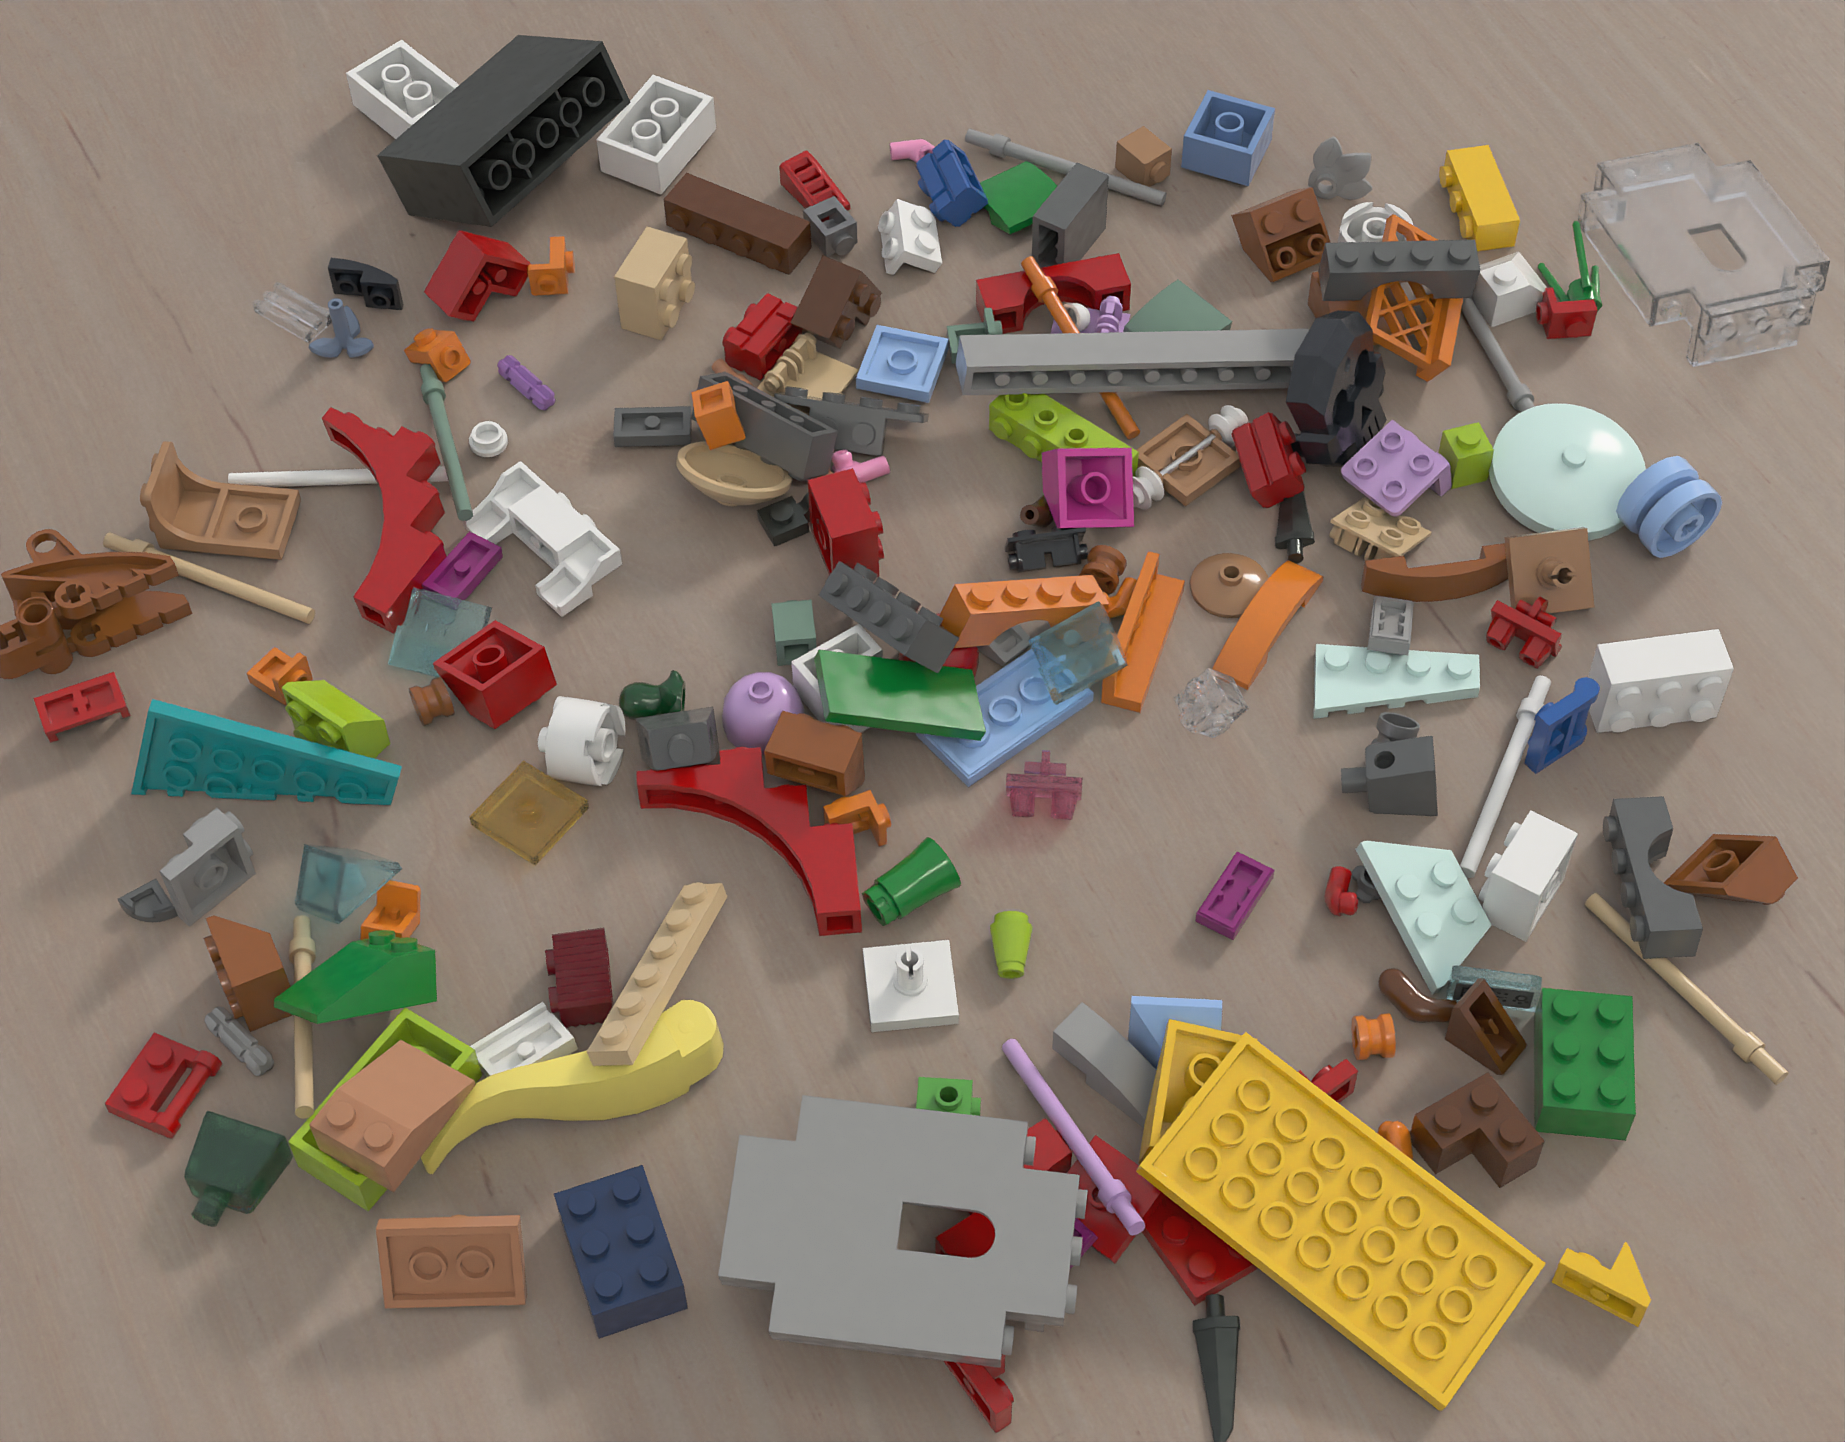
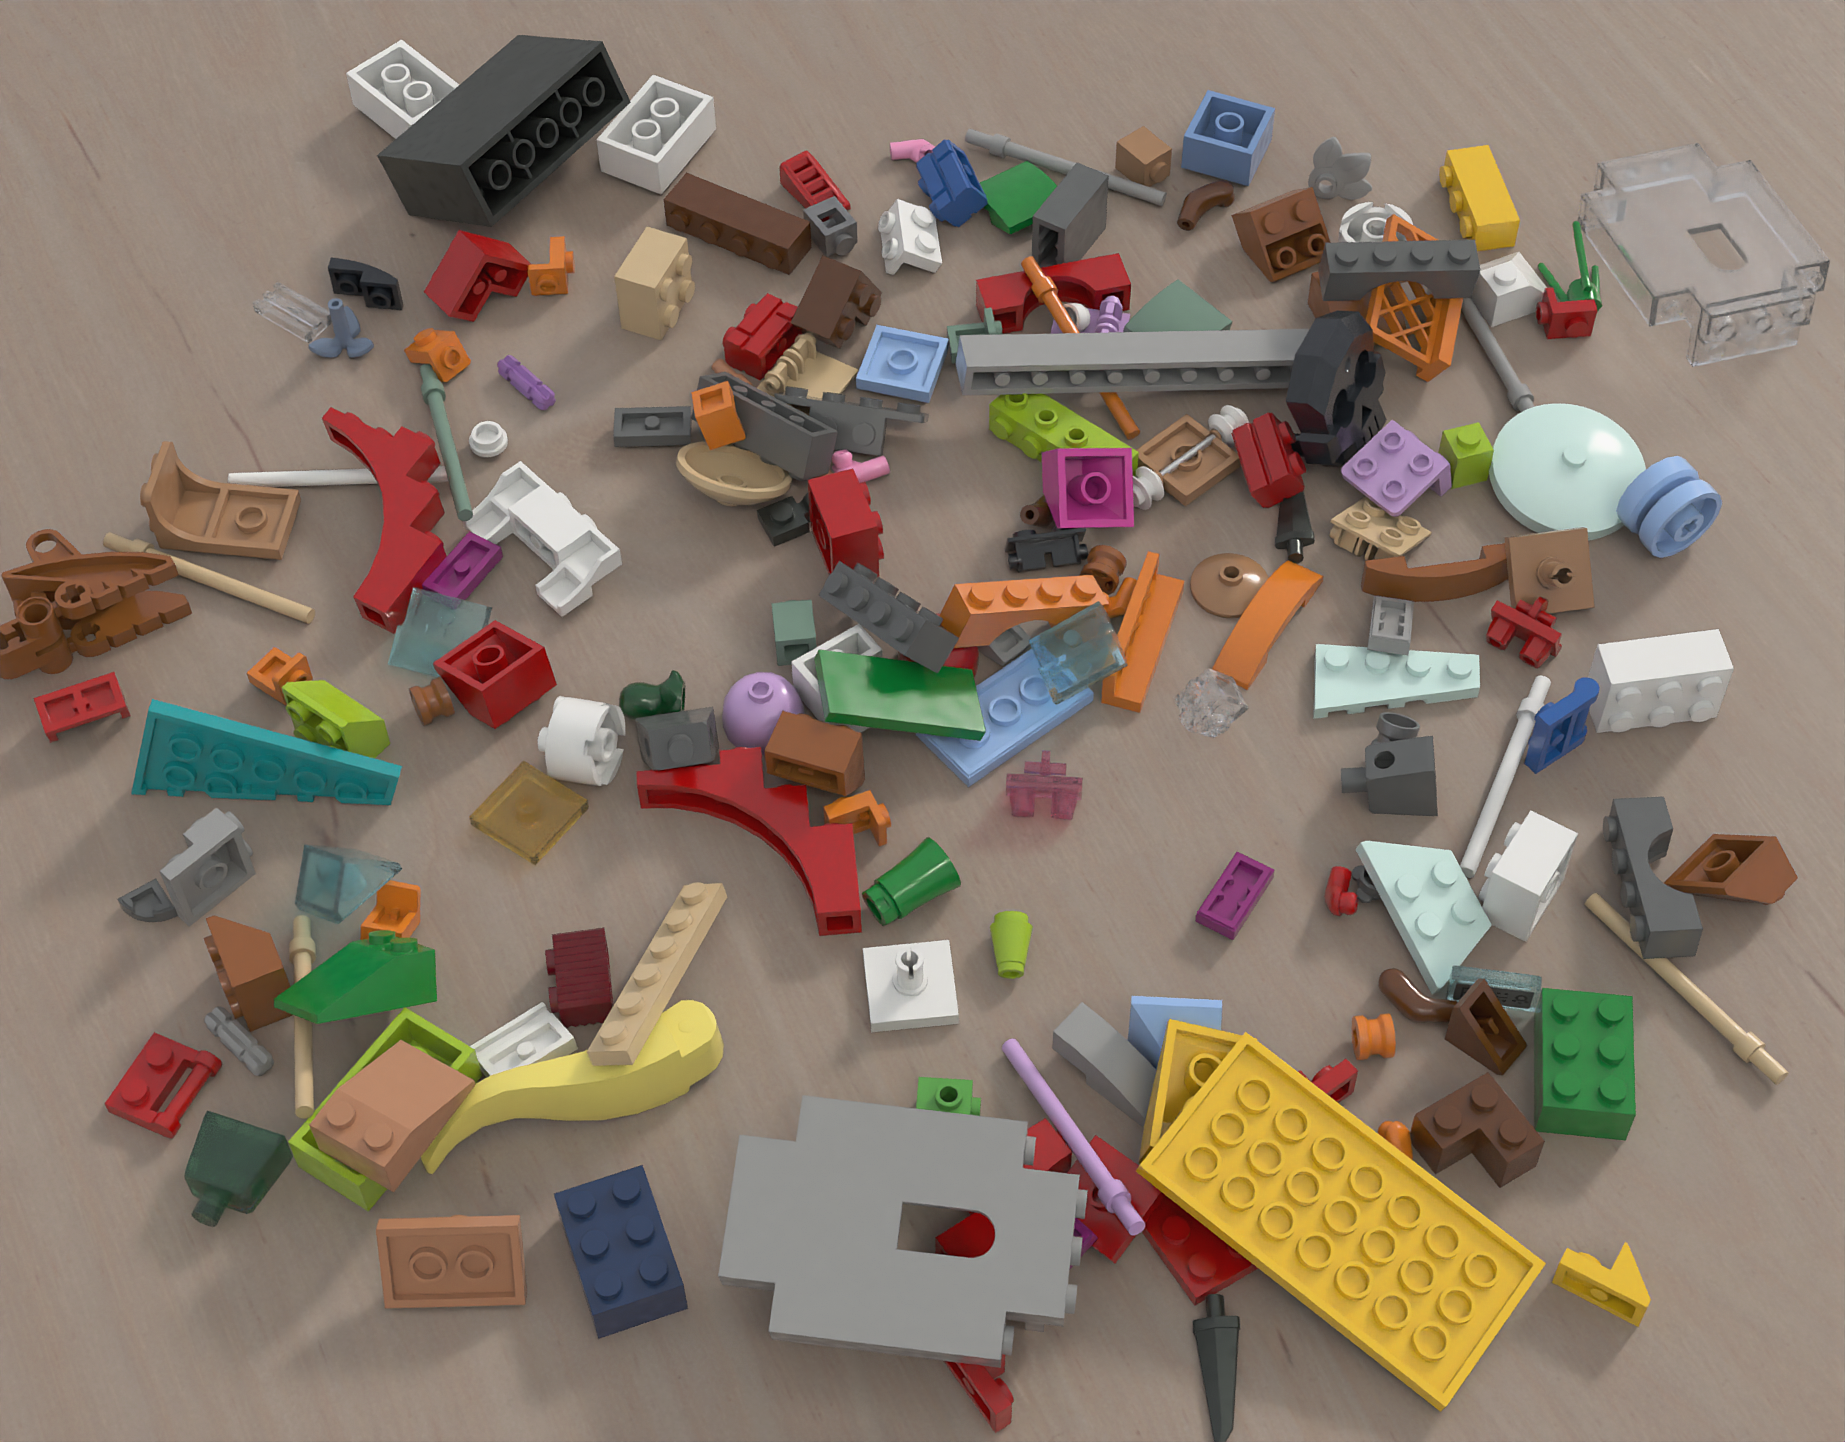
none -> reddish brown arm [1177,180,1235,231]

